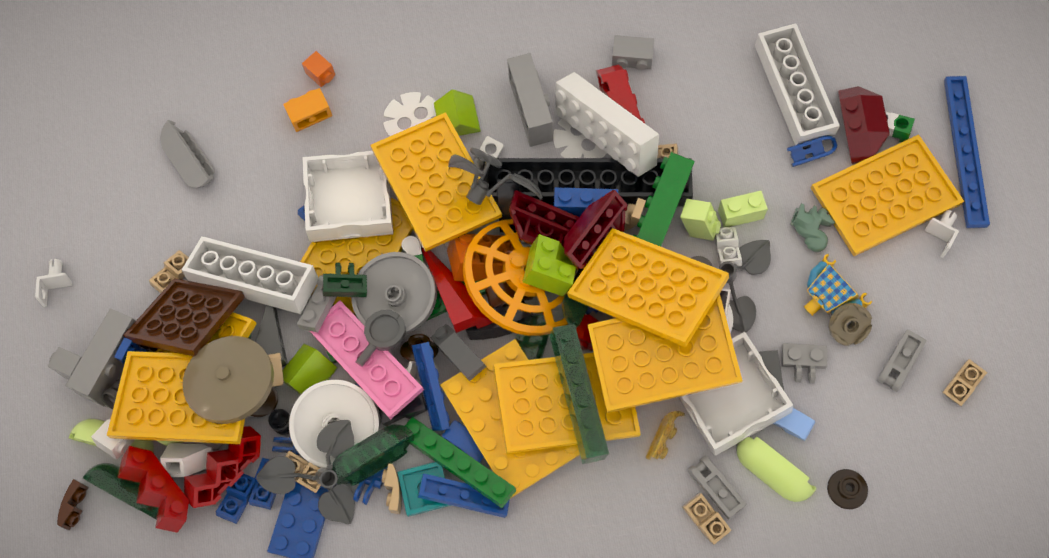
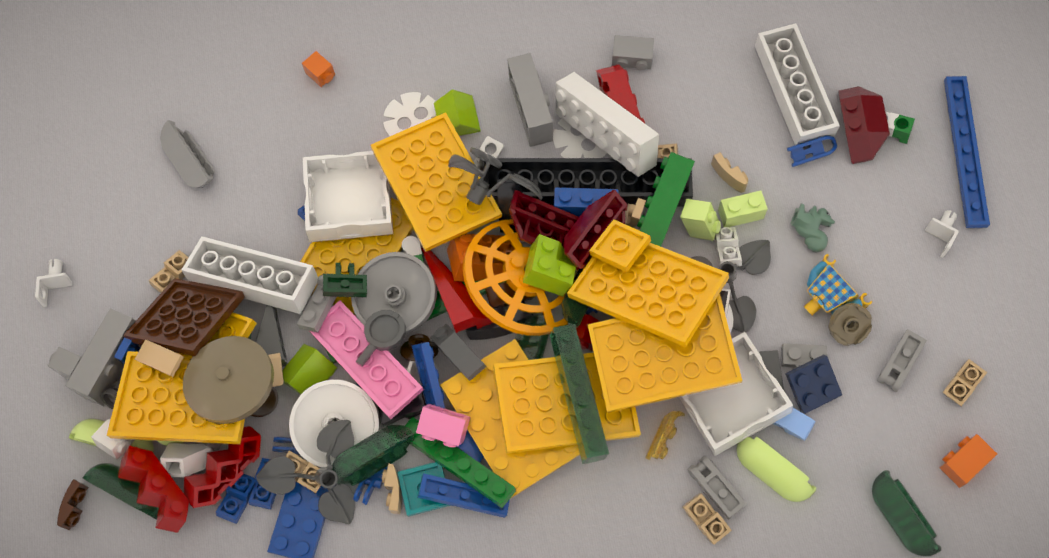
black wheel [268,409,290,435] -> none
light orange brick [283,88,332,132] -> none
yellow plate [811,134,964,256] -> none
dark brown piece [827,469,868,509] -> none
none -> tan slope [135,340,184,377]
none -> bright pink brick [416,404,470,447]
none -> yellow plate [589,219,651,272]
none -> tan slope [711,152,748,193]
none -> dark blue plate [785,354,842,414]
none -> clear green brick [872,470,941,556]
none -> orange brick [939,434,997,488]

